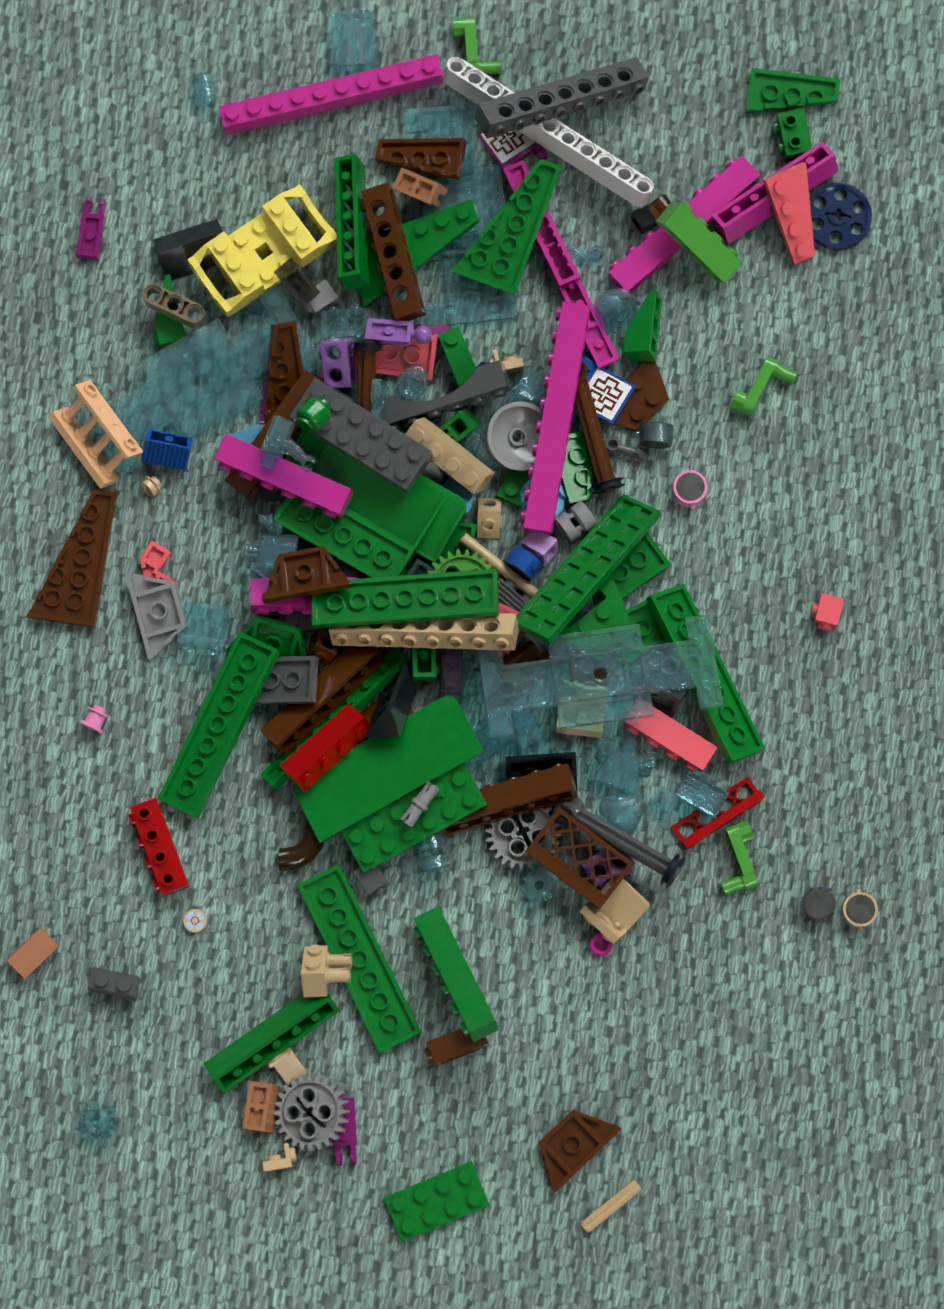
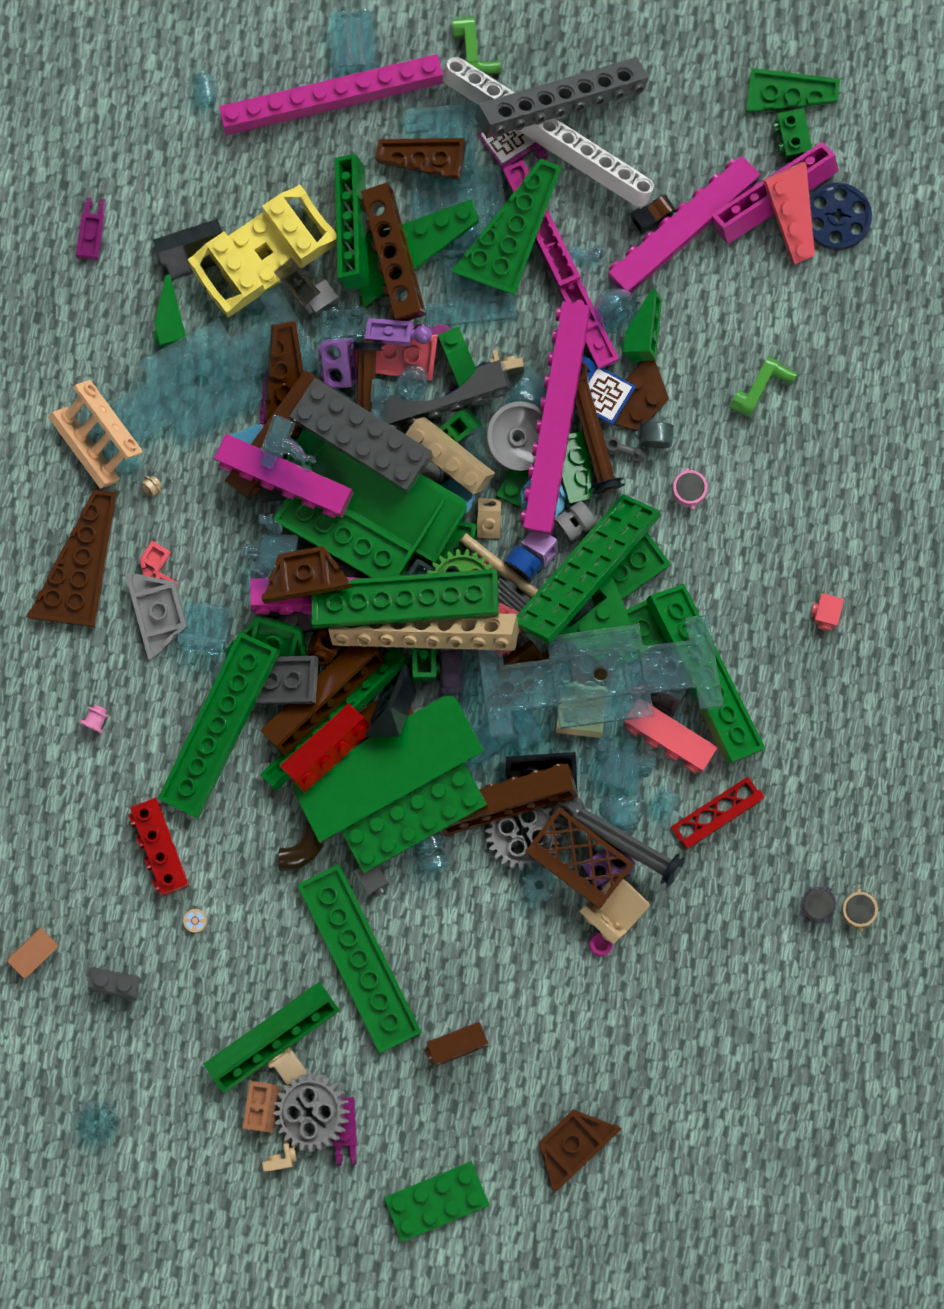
blue brick [141,428,193,471] -> none
dark tan beam [143,284,206,329] -> none
green head [296,397,331,432] -> none
tan brick [301,945,352,997] -> none
nougat hinge [392,168,448,206] -> none
light grey pin [400,781,440,828] -> none
green brick [413,906,499,1042] -> none
tan axle [581,1180,641,1233] -> none
bright green brick [655,201,742,283] -> none
clear light blue brick [674,769,730,819] -> none
bright green beam [720,820,759,896] -> none

